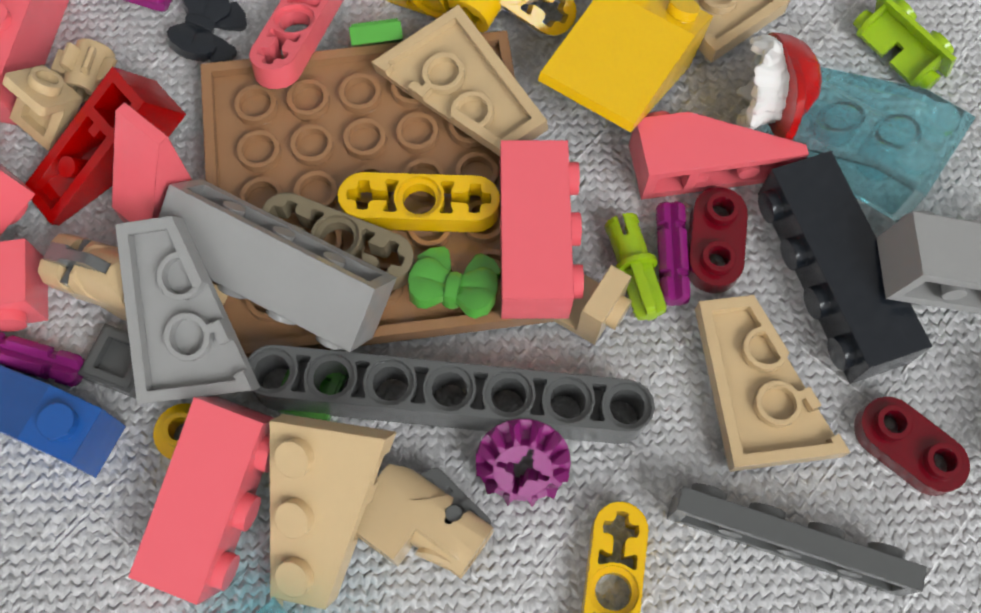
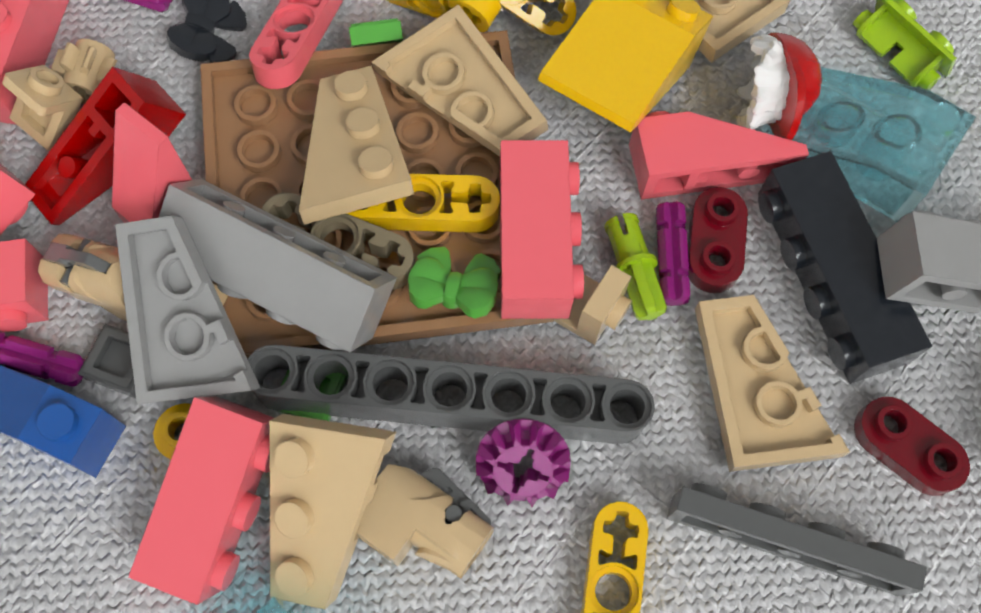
none -> tan wing [299,65,414,225]

